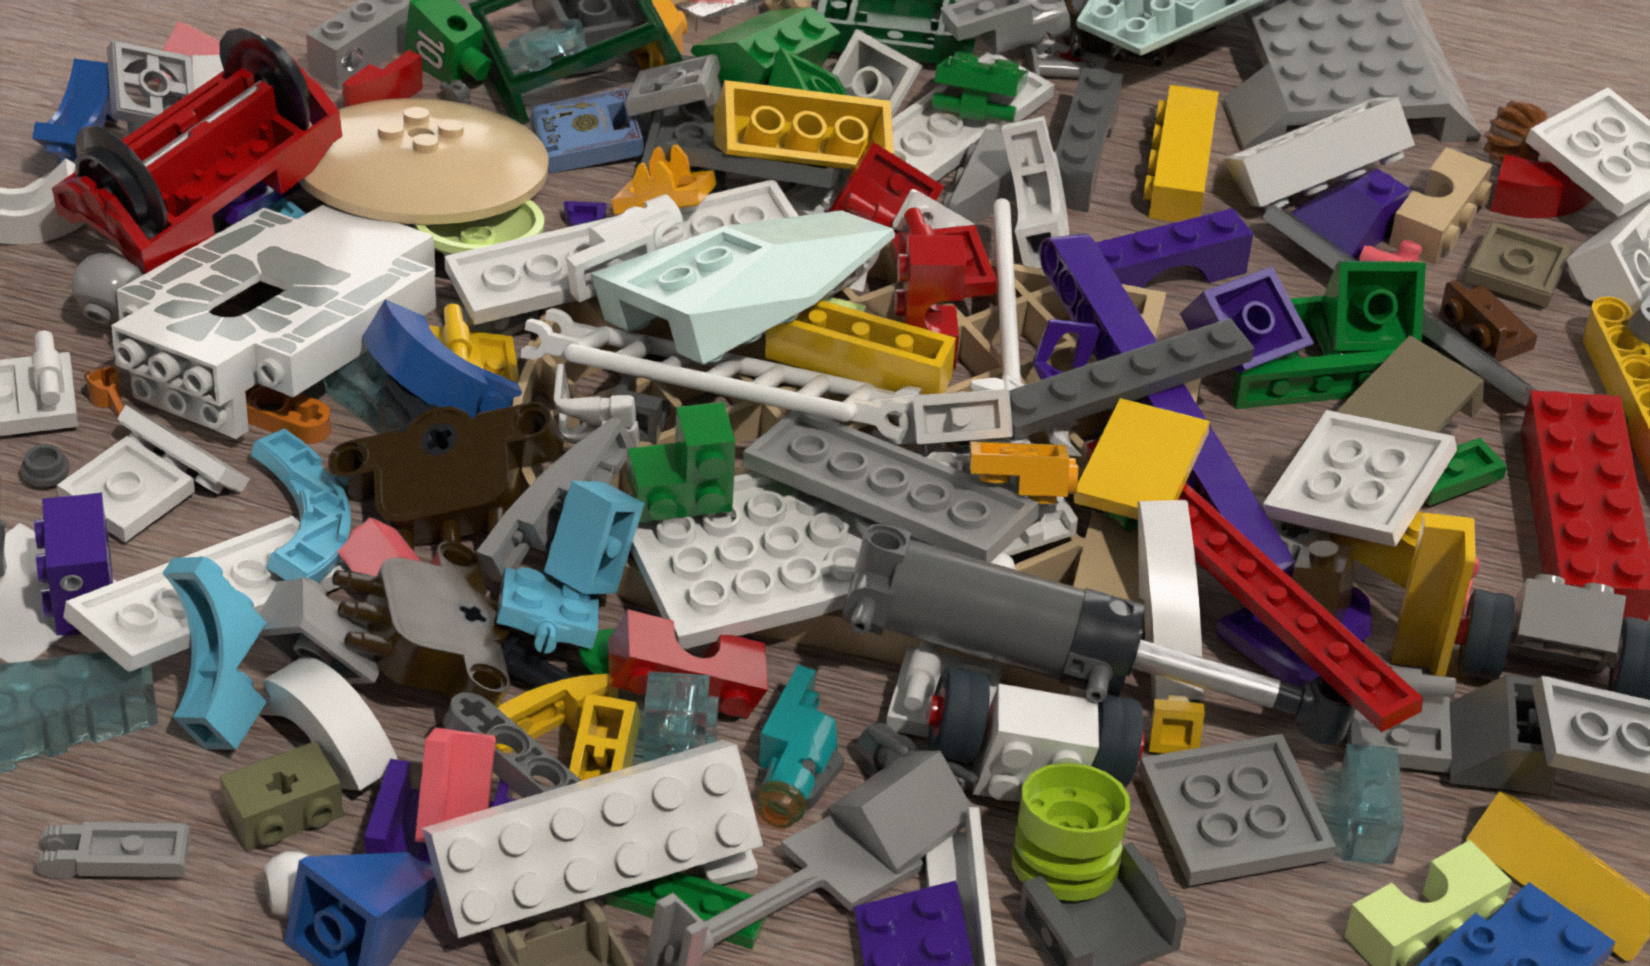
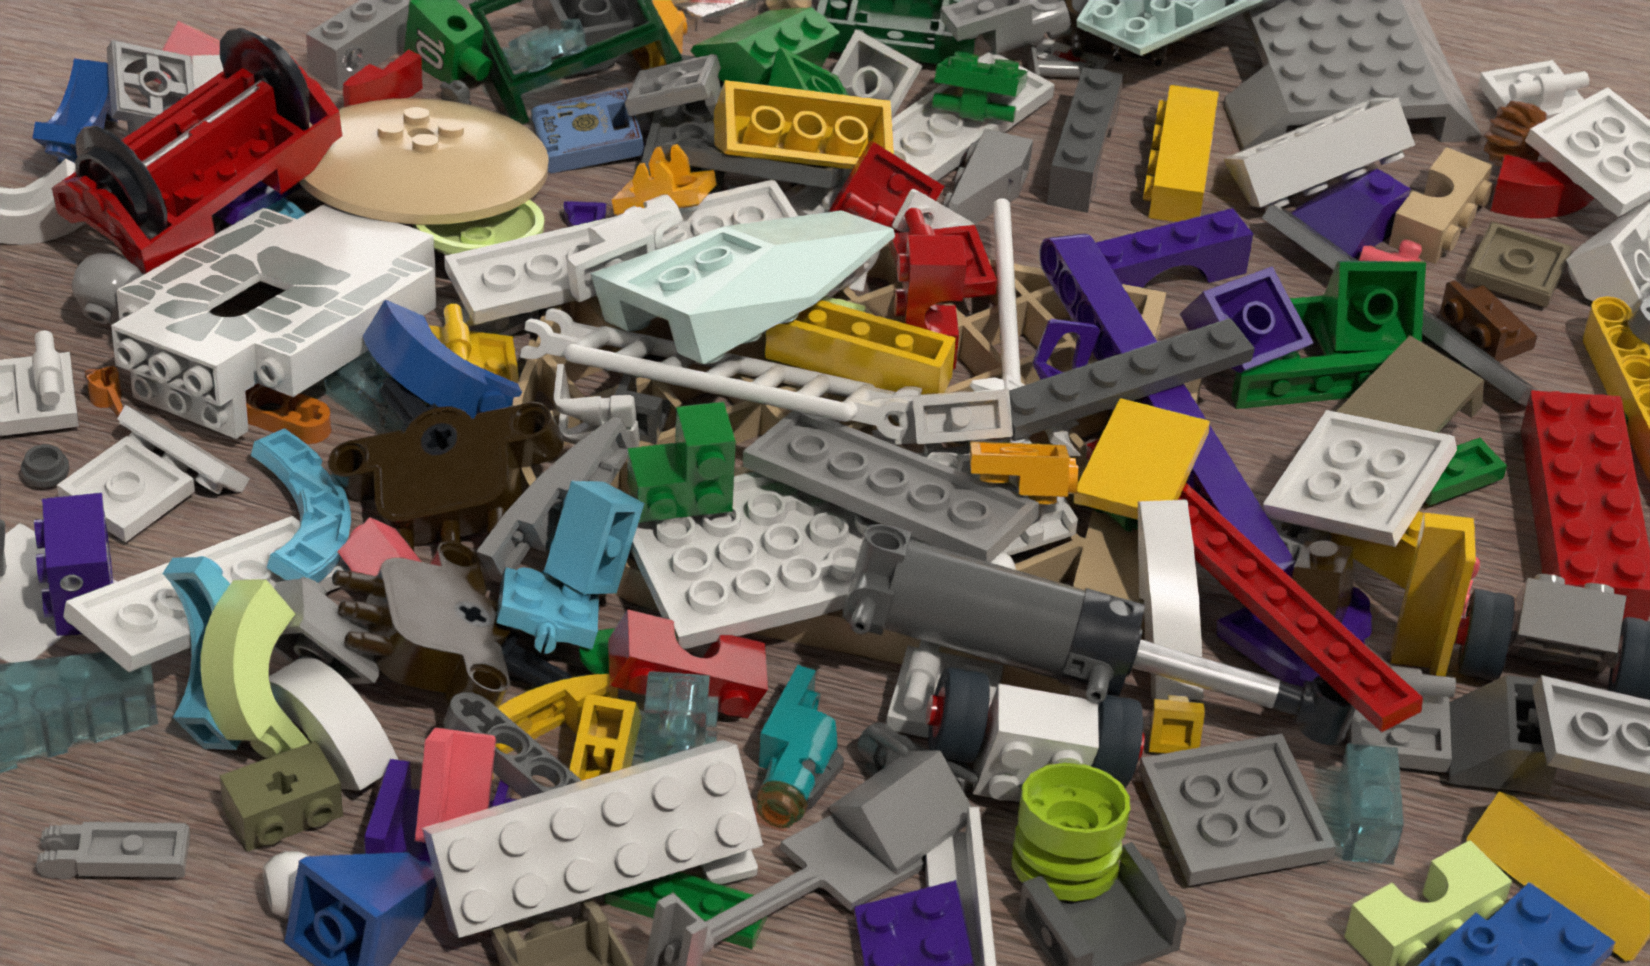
white arch [1001,116,1069,268] -> none
none -> yellowish green arch [201,579,310,758]
none -> white plate [1478,60,1589,119]

